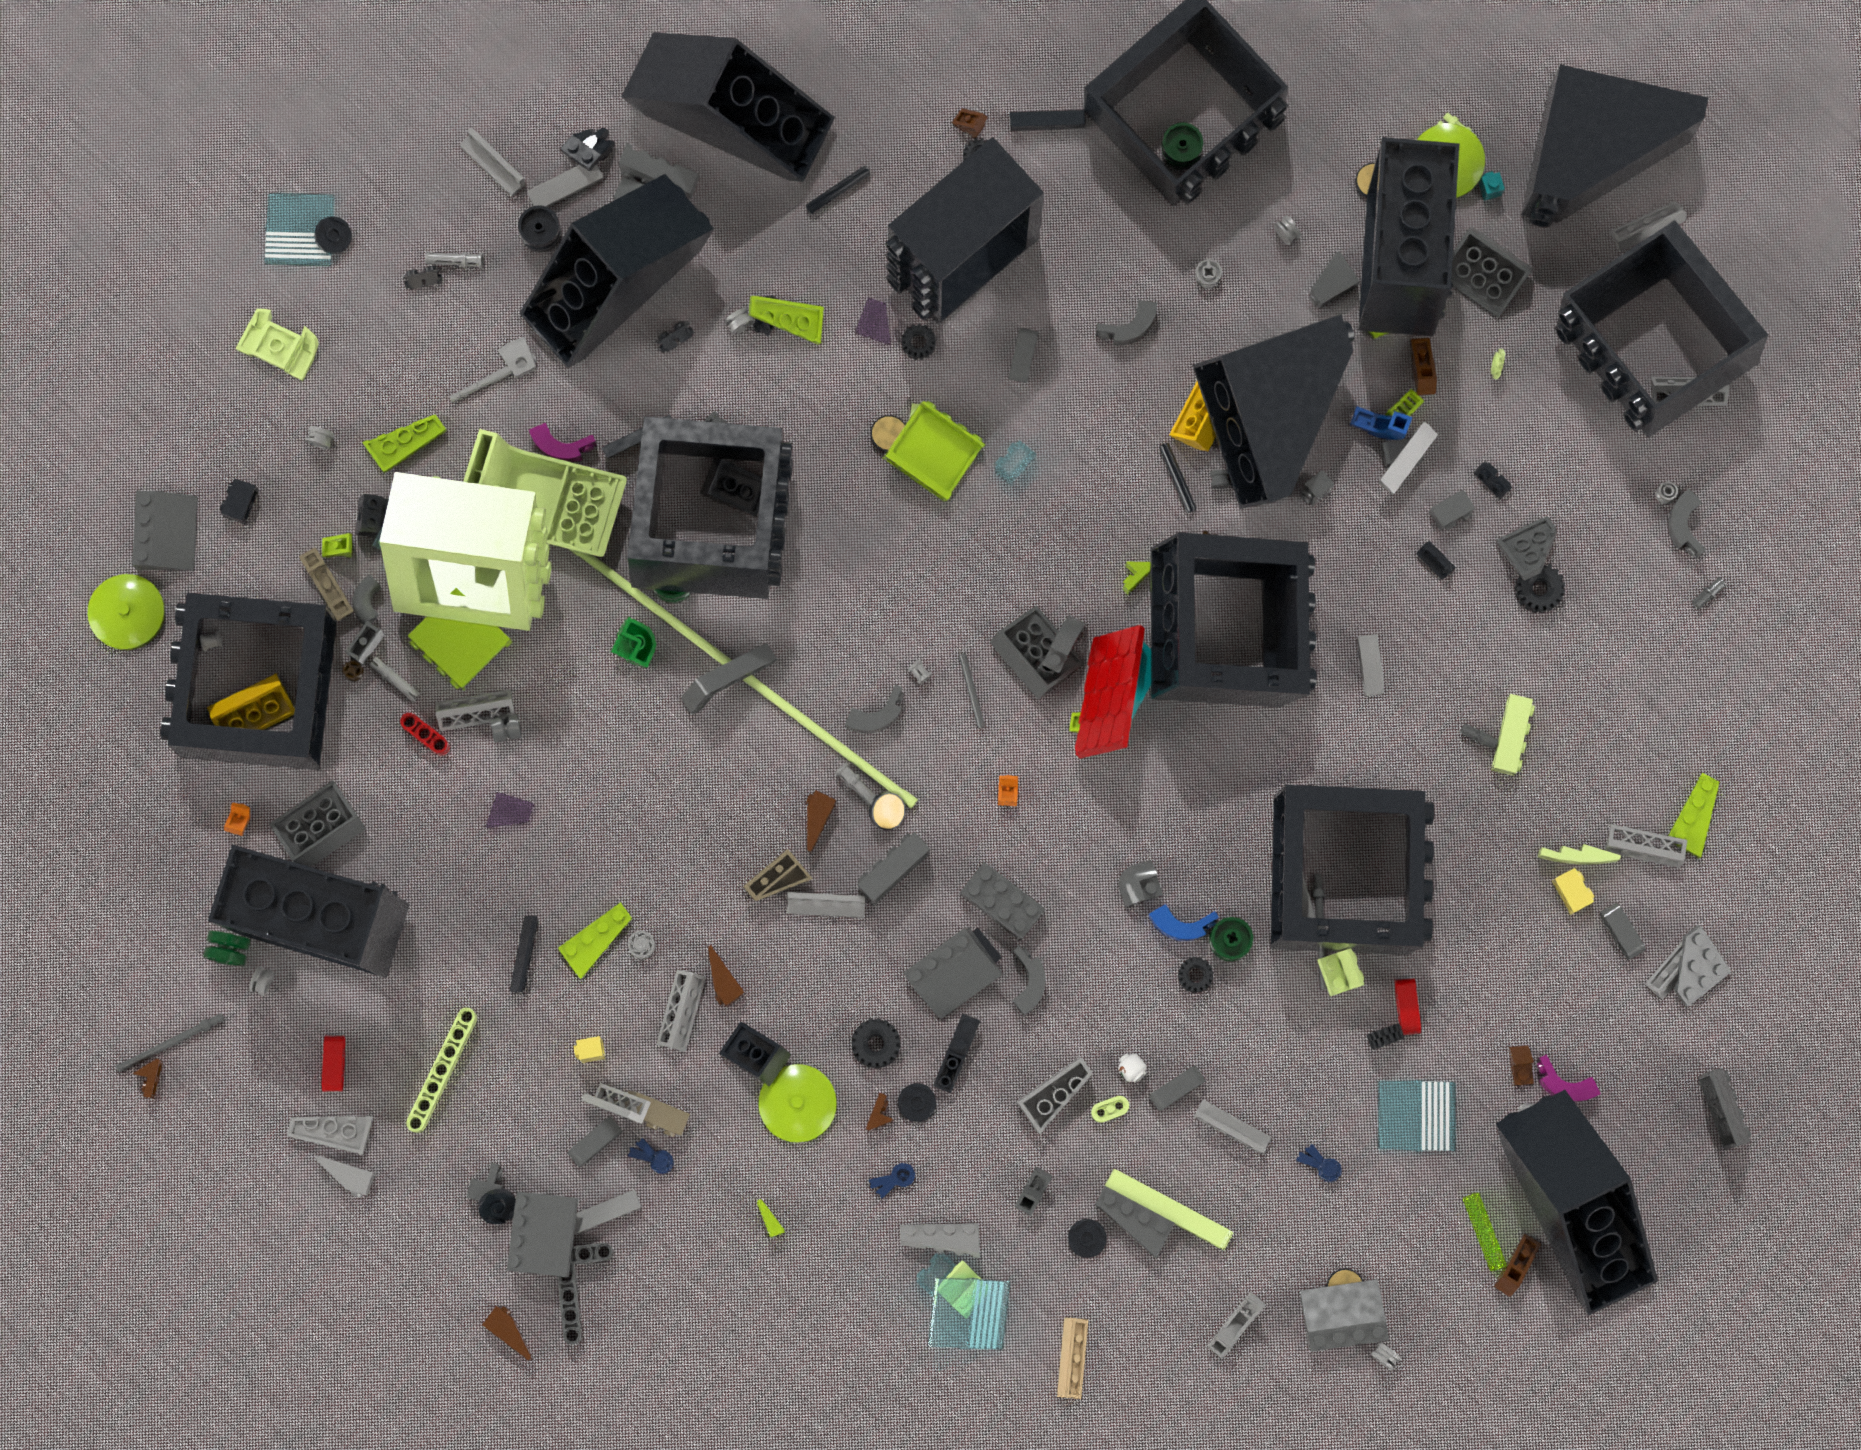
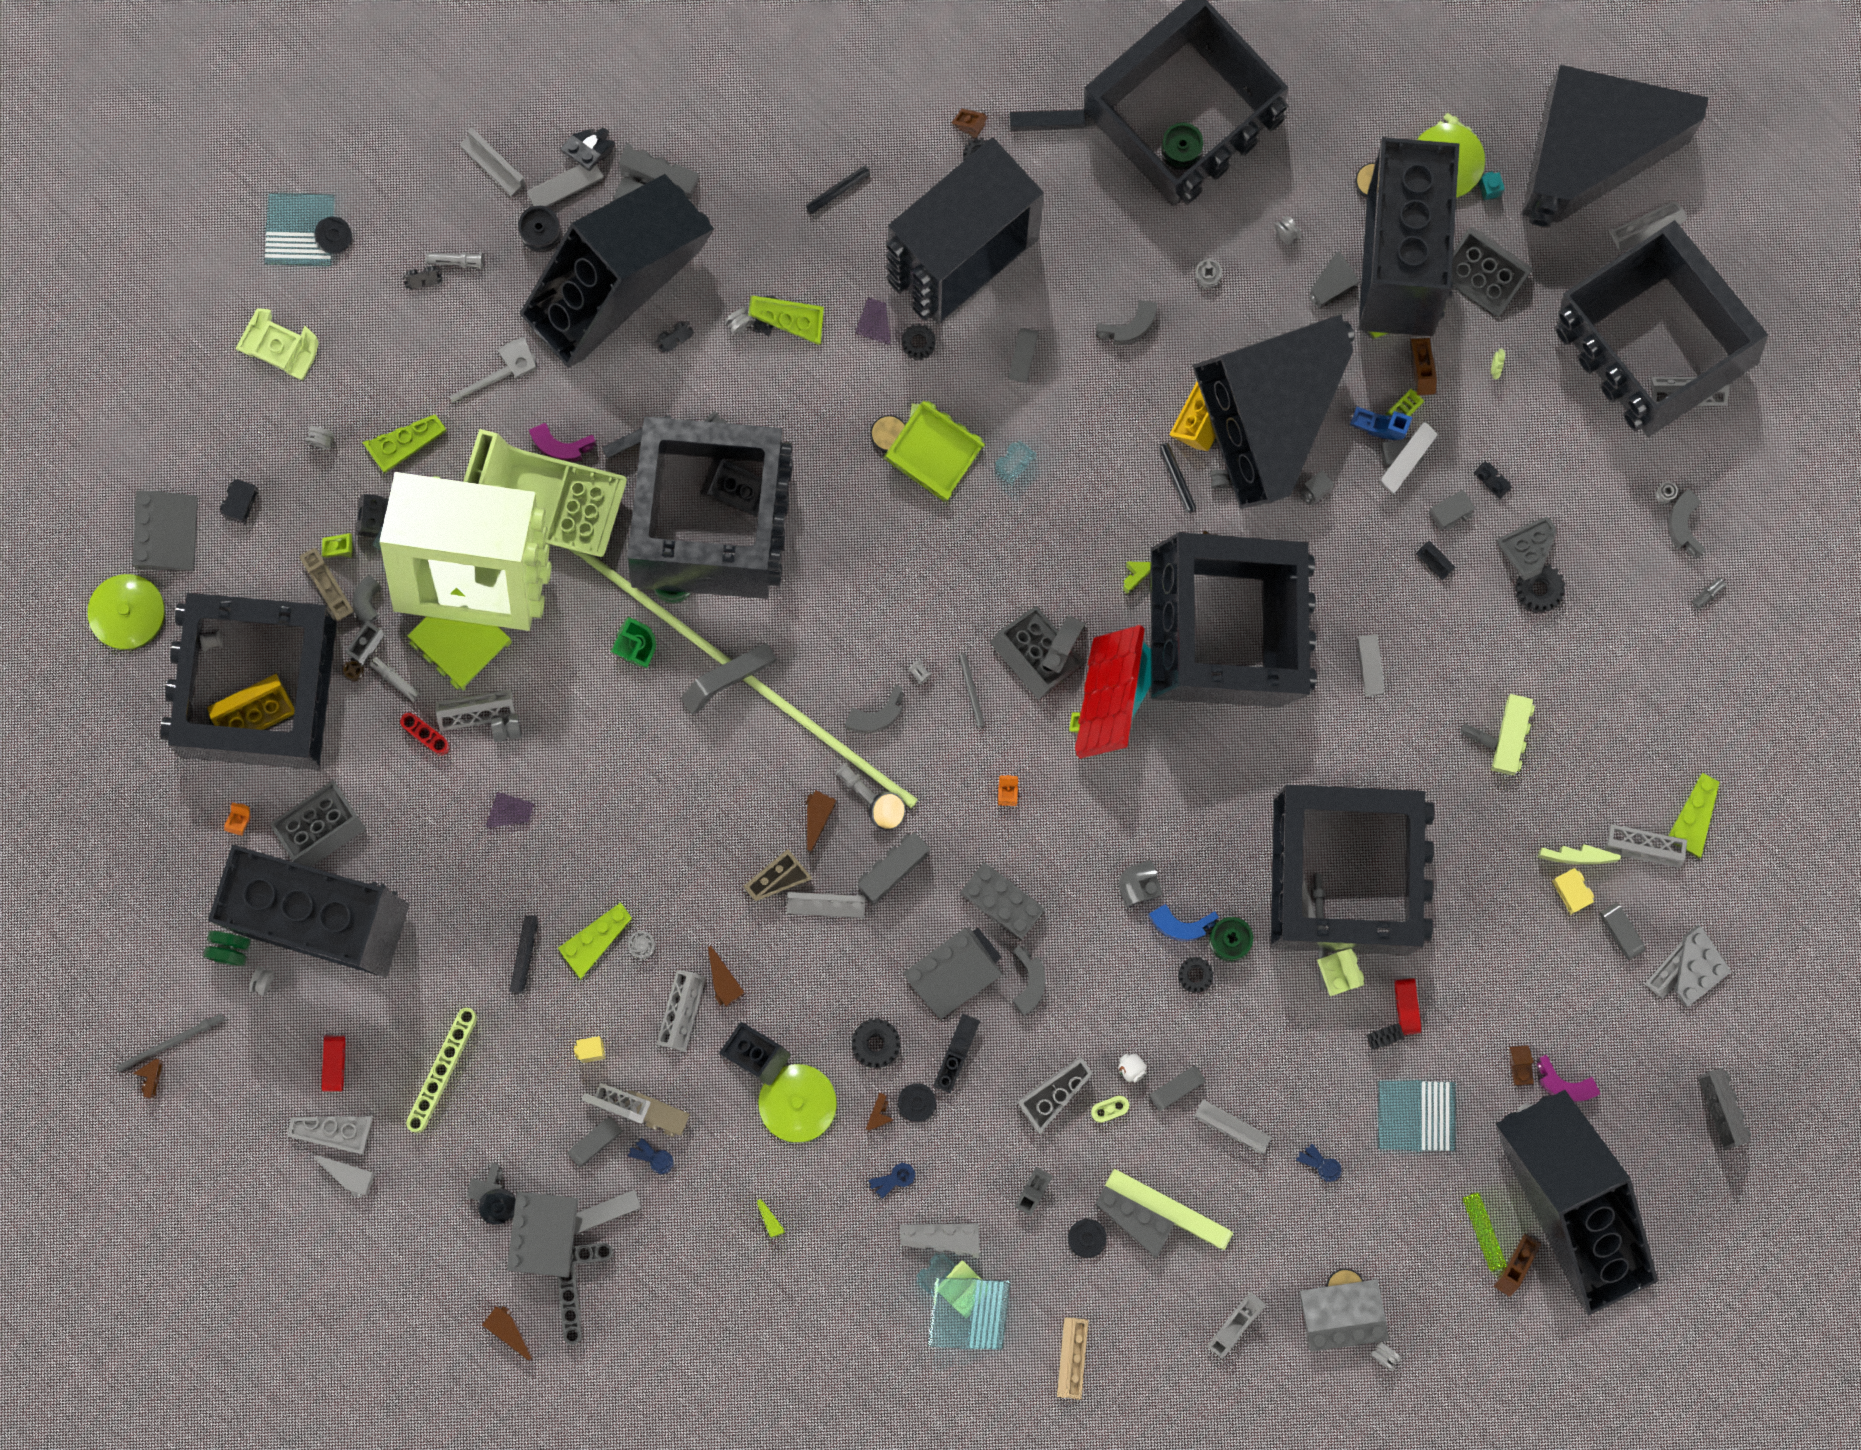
black slope [621,32,835,182] -> none

